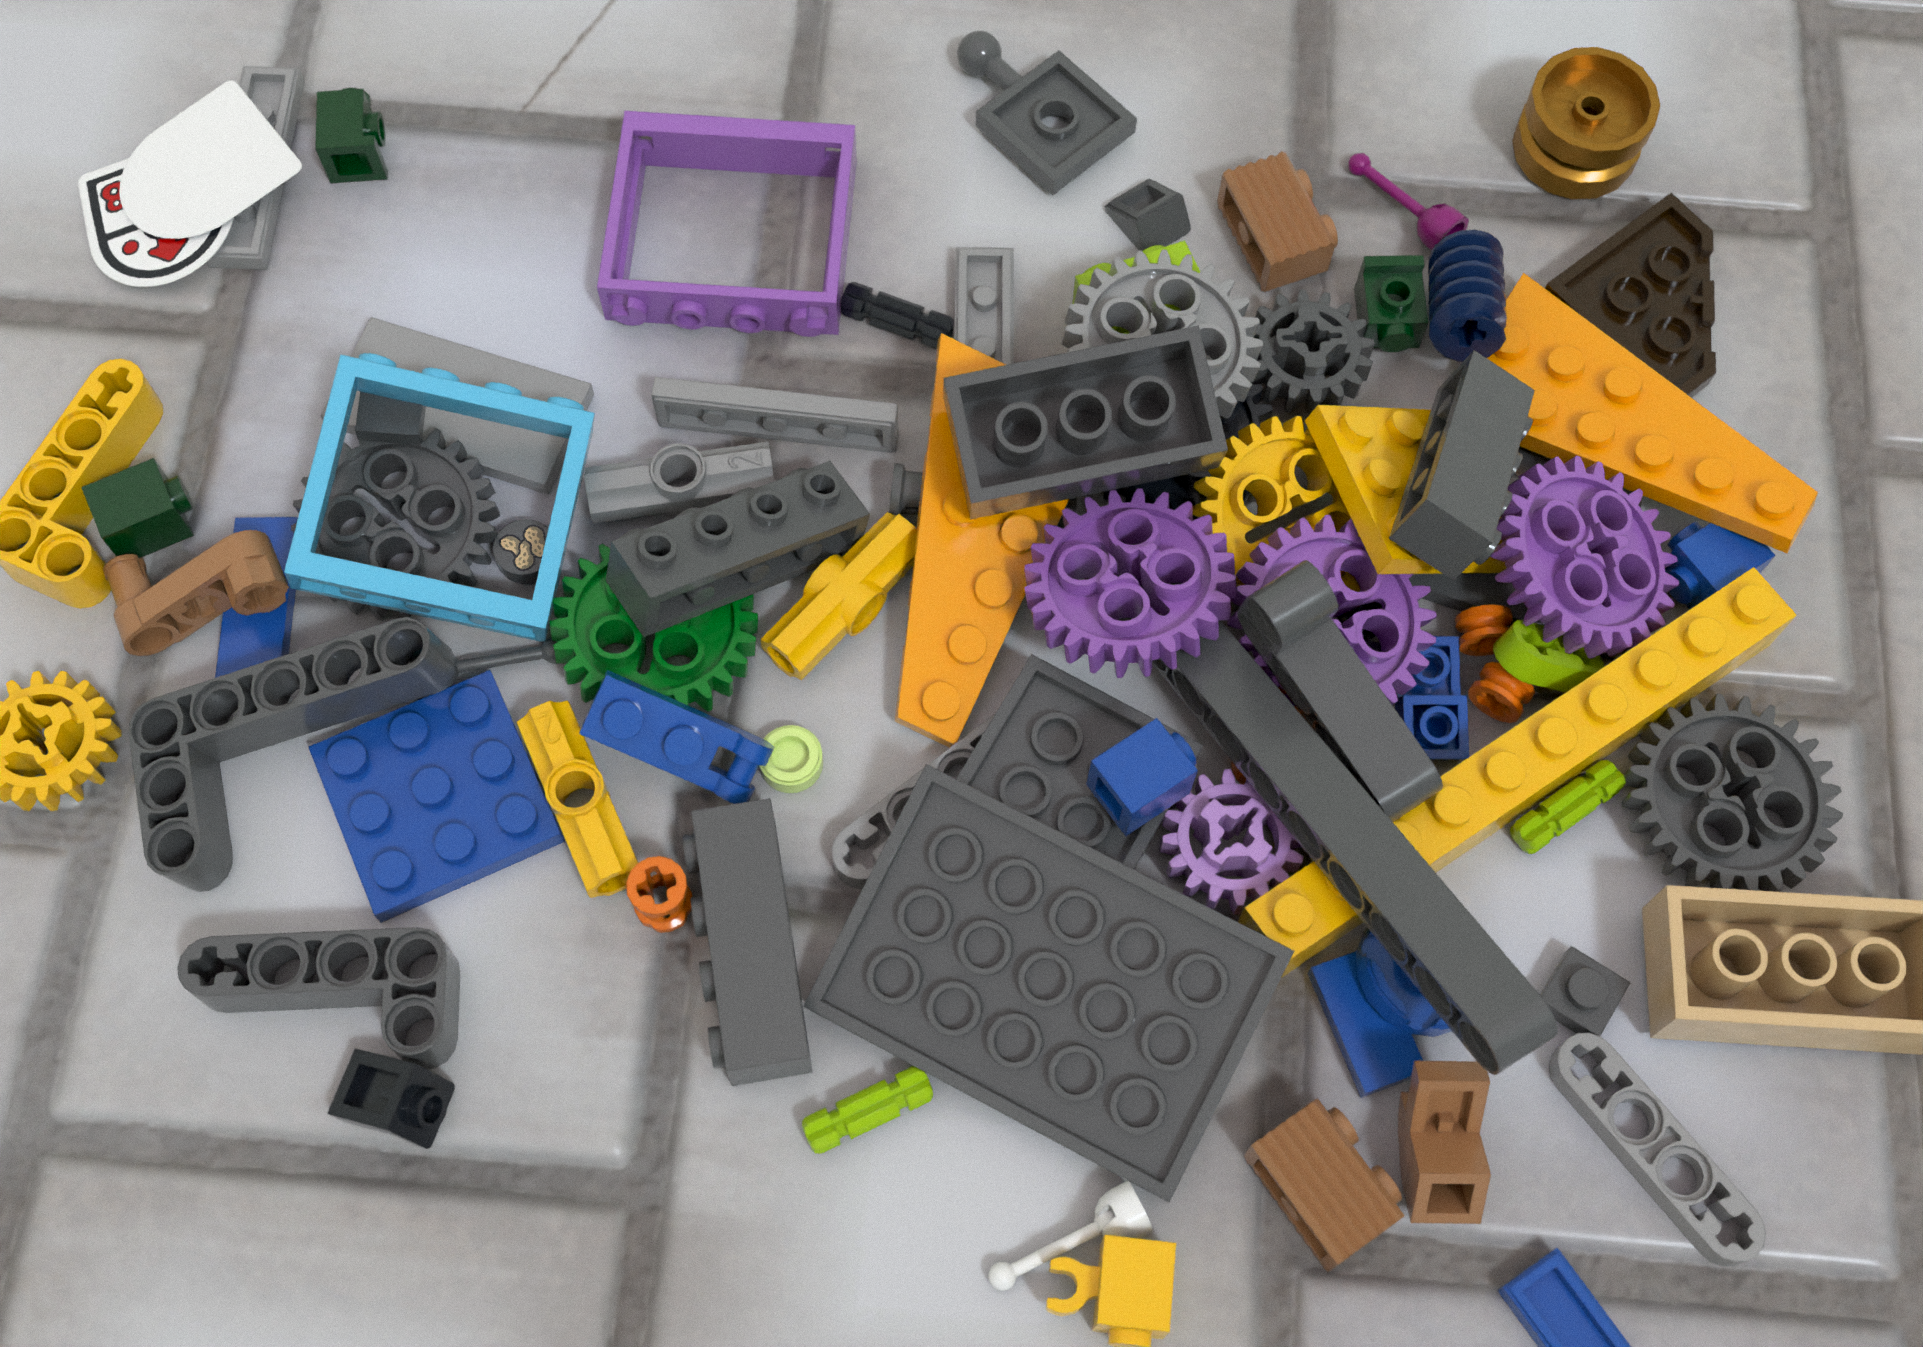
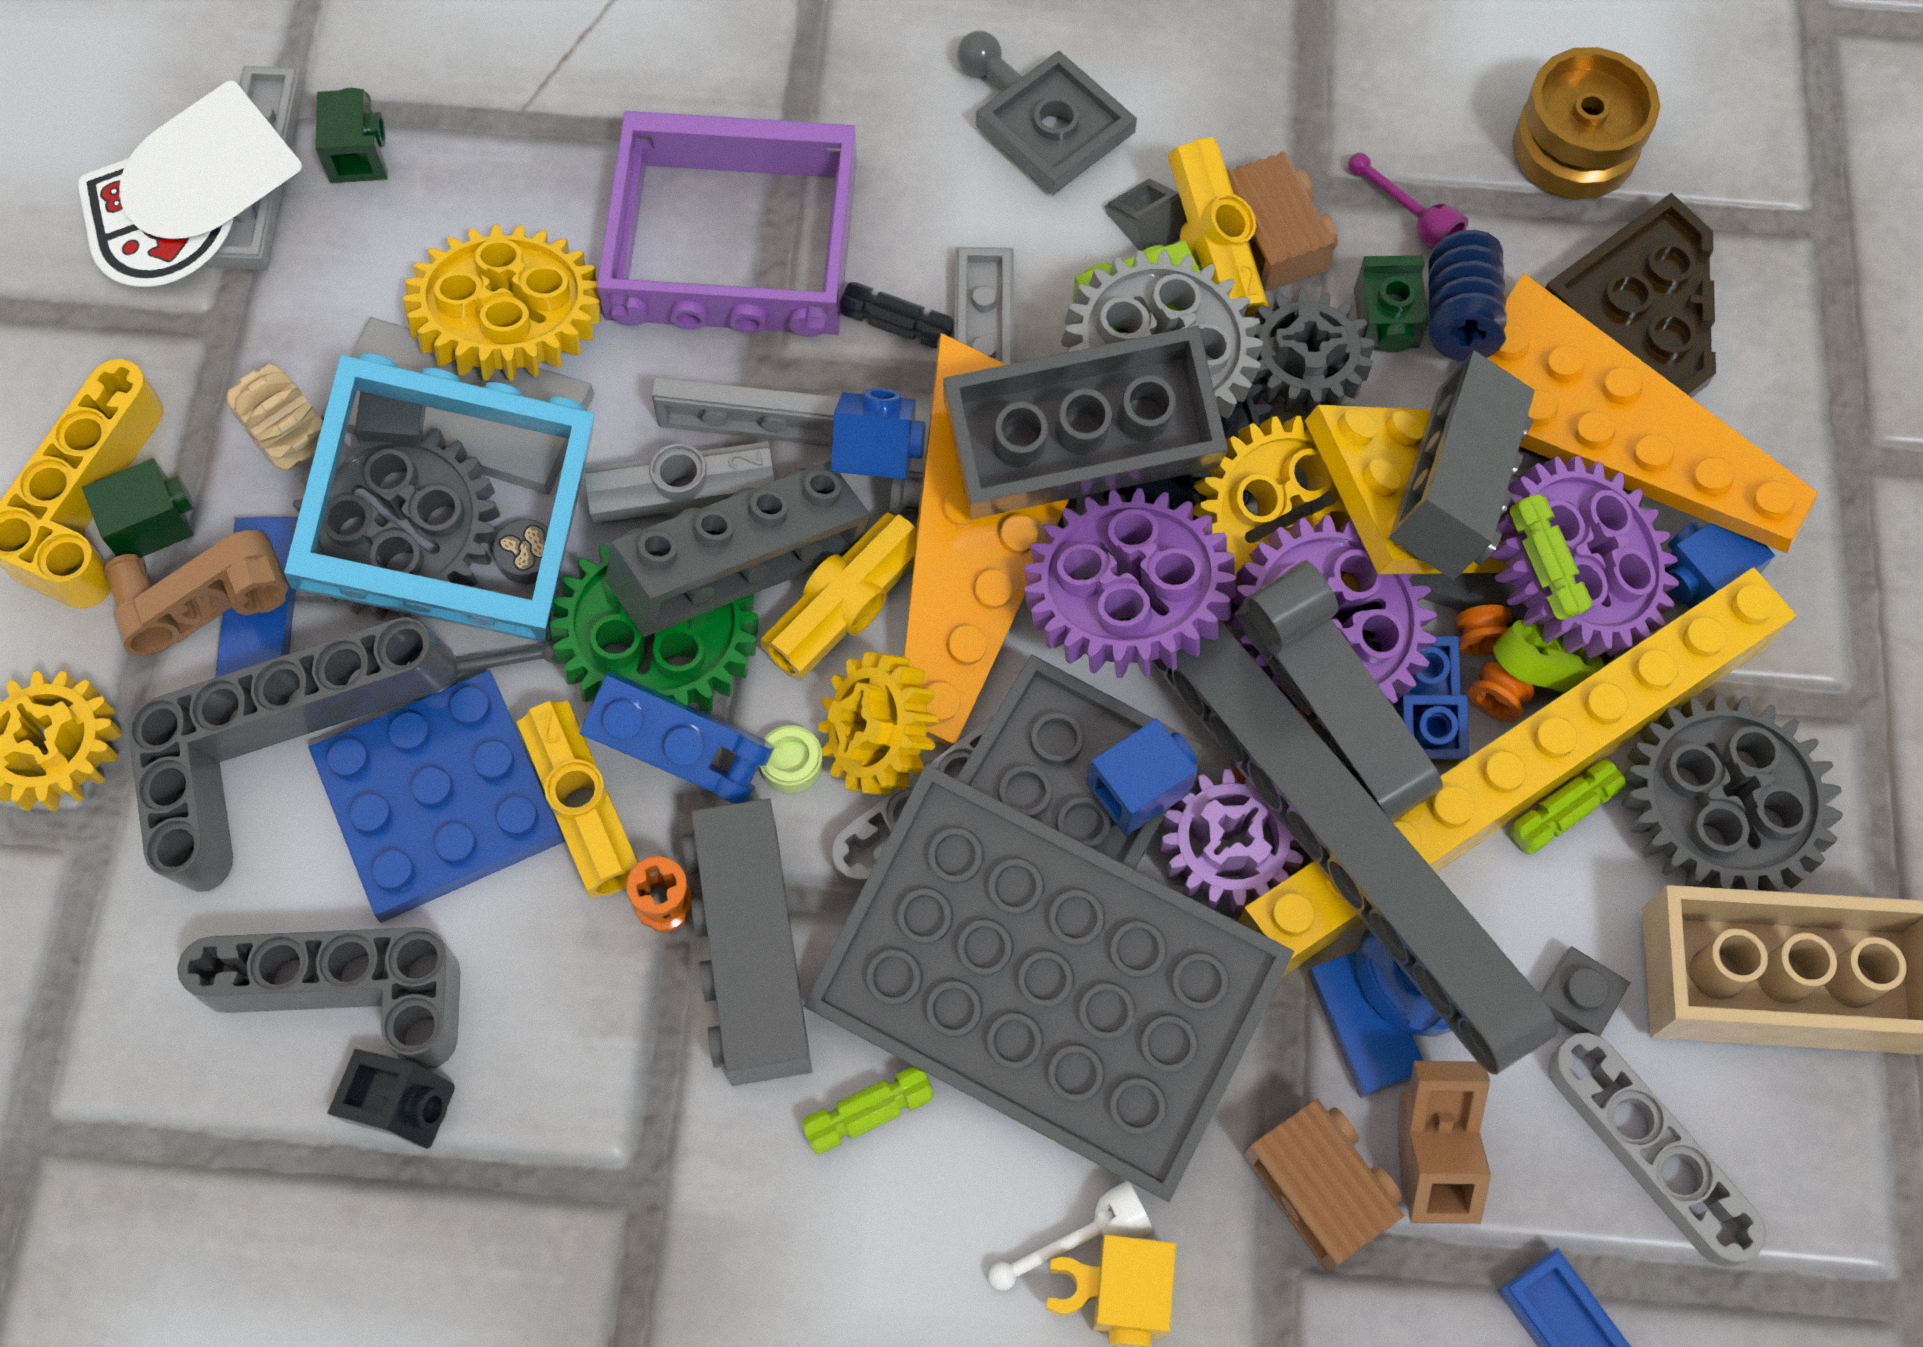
none -> tan gear [227,363,323,472]
none -> yellow gear [403,225,602,381]
none -> yellow gear [818,652,938,795]
none -> blue brick [831,388,926,479]
none -> yellow piece [1167,137,1269,317]
none -> lime axle [1510,494,1592,620]

